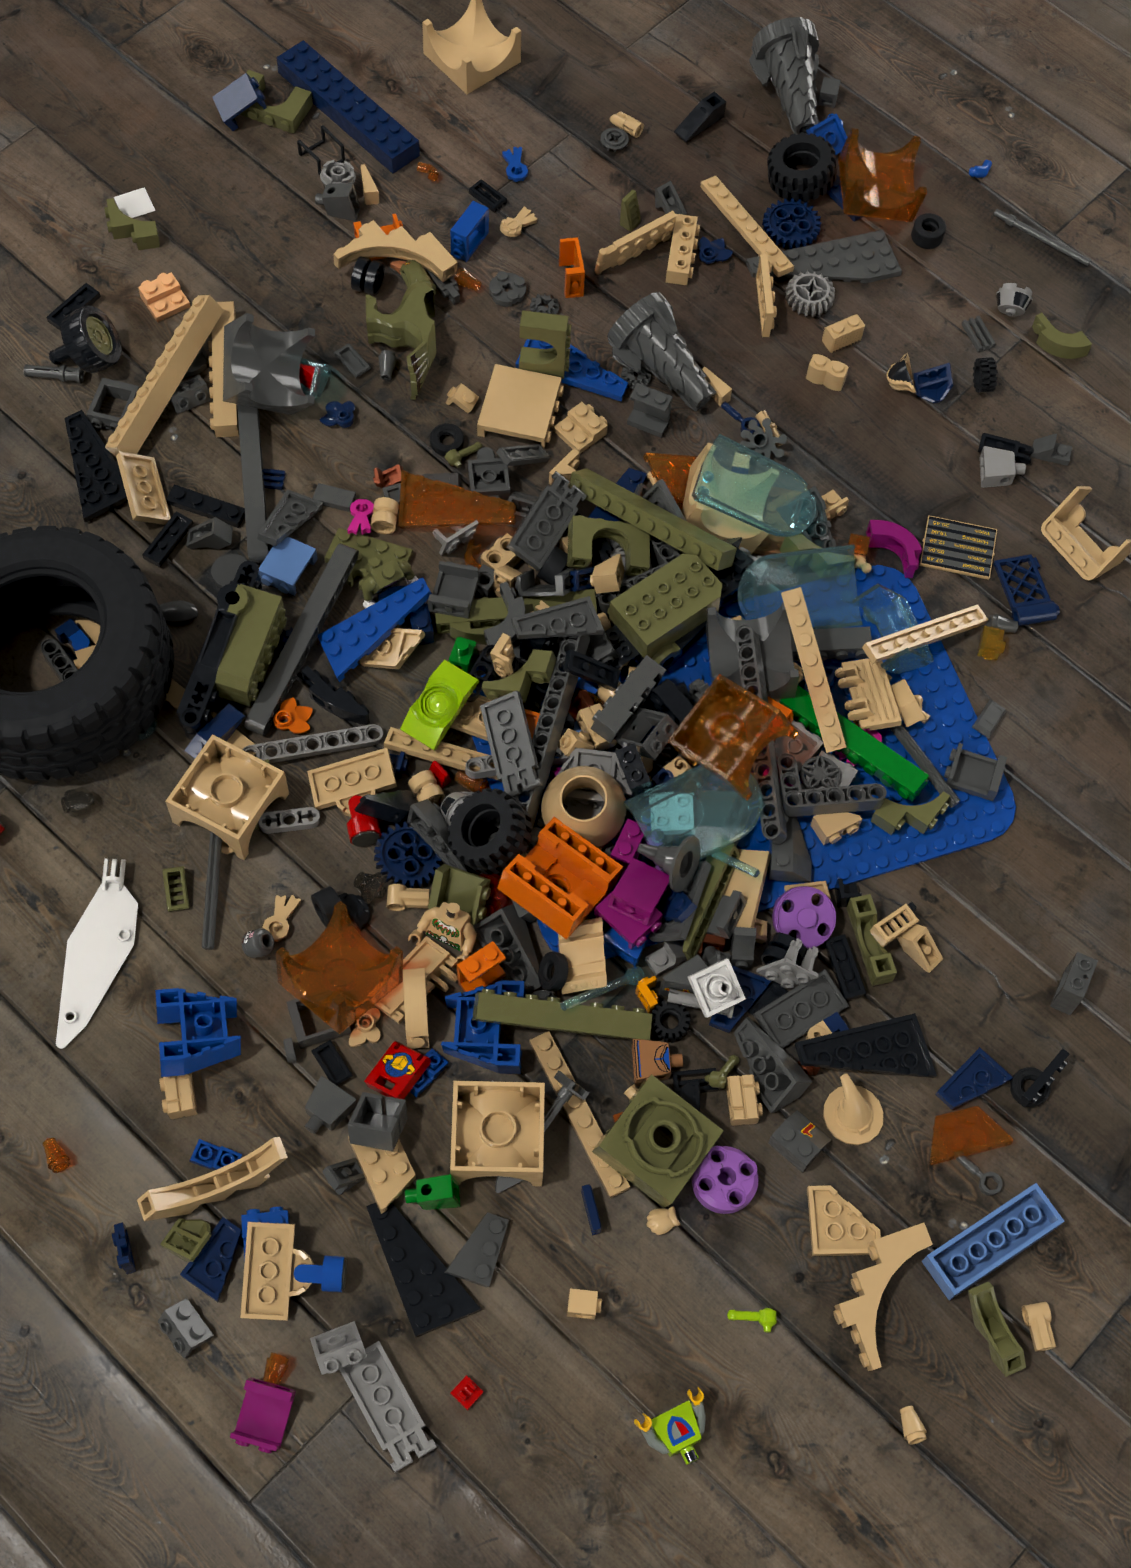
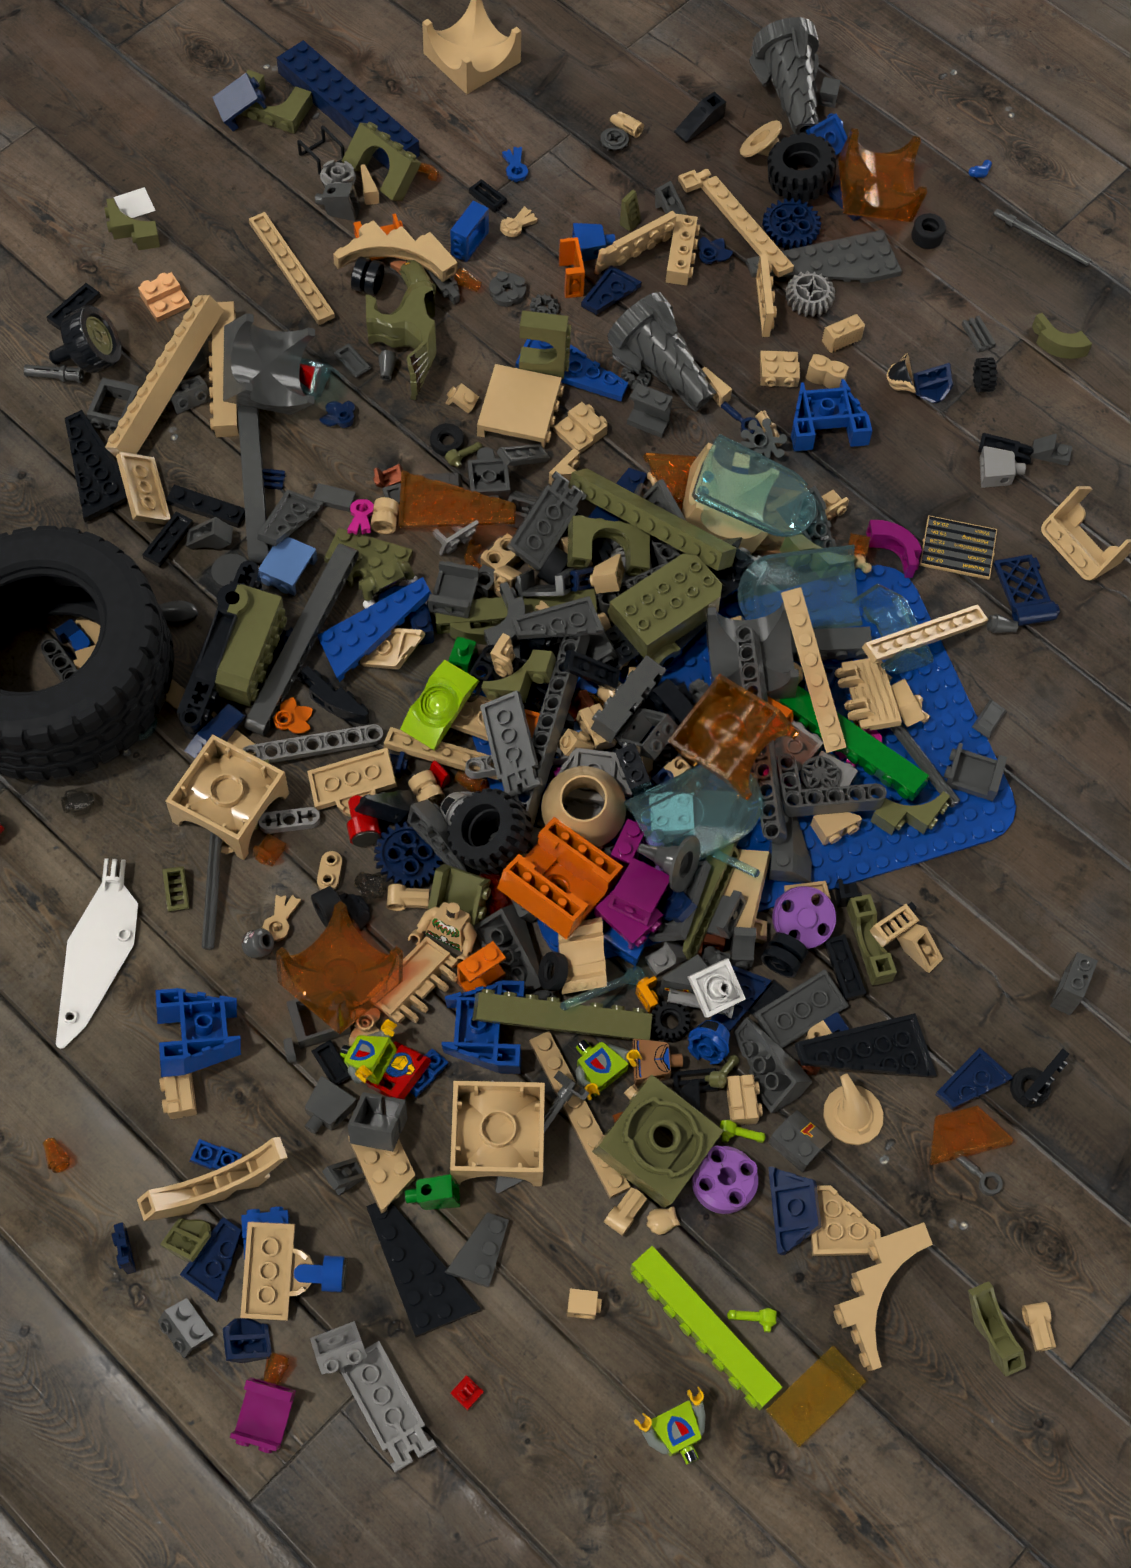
tan arch [403,968,429,1049] -> none
dark blue tile [581,1184,602,1236] -> none
light grey plate [756,938,819,988] -> none
tan cone [900,1406,927,1445] -> none
medium blue brick [922,1183,1064,1301] -> none
clear yellow brick [977,626,1006,660] -> none
light grey cone [996,283,1033,316] -> none
none -> dark blue slope [223,1318,272,1363]
none -> tan plate [249,212,335,325]
none -> clear orange bracket [253,833,286,866]
none -> tan plate [317,851,343,891]
none -> torso [340,1019,397,1085]
none -> olive arch [342,122,421,201]
none -> blue torso [572,223,615,261]
none -> torso [575,1039,642,1100]
none -> dark blue wing [581,266,642,315]
none -> tan piece [604,1187,647,1236]
none -> lime brick [631,1246,783,1410]
none -> tan plate [678,169,711,193]
none -> blue cone [688,1020,730,1065]
none -> lime piece [720,1120,765,1143]
none -> tan piece [740,120,782,158]
none -> tan plate [760,351,800,387]
none -> clear yellow tile [766,1346,866,1448]
none -> dark blue wing [768,1167,822,1255]
none -> blue wedge [791,379,872,451]

